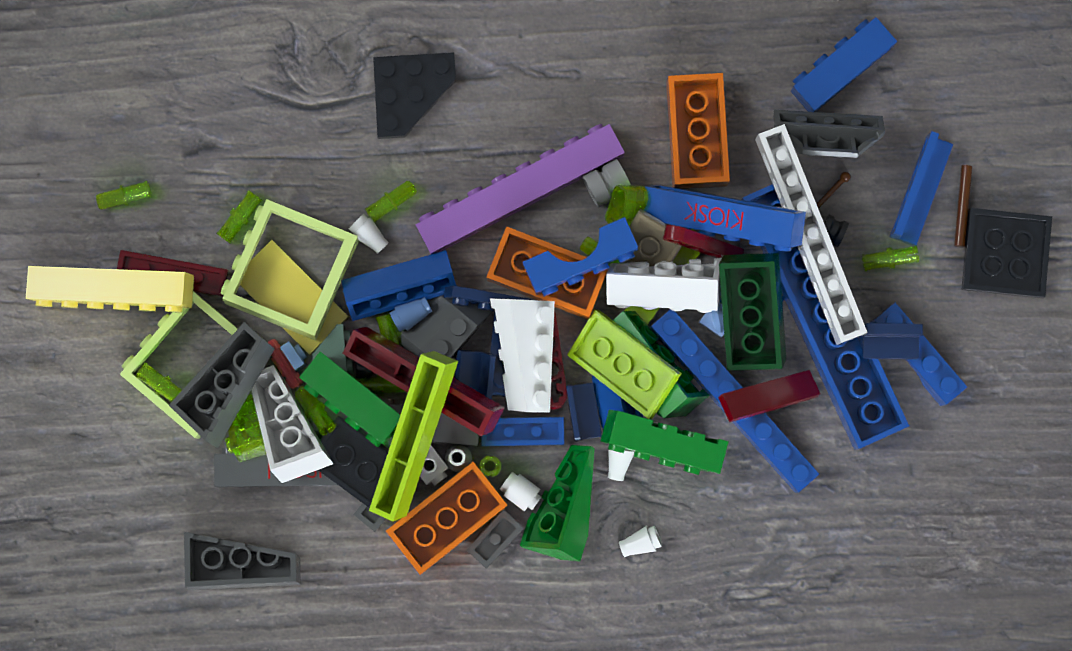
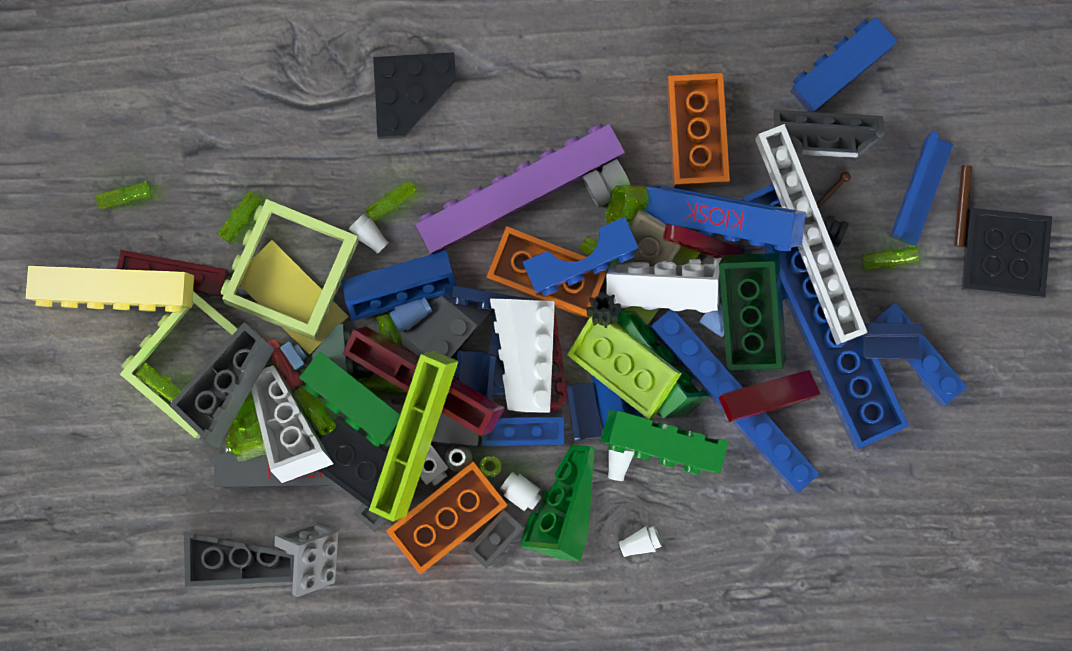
none -> light grey bracket [274,522,338,597]
none -> black gear [586,292,621,328]

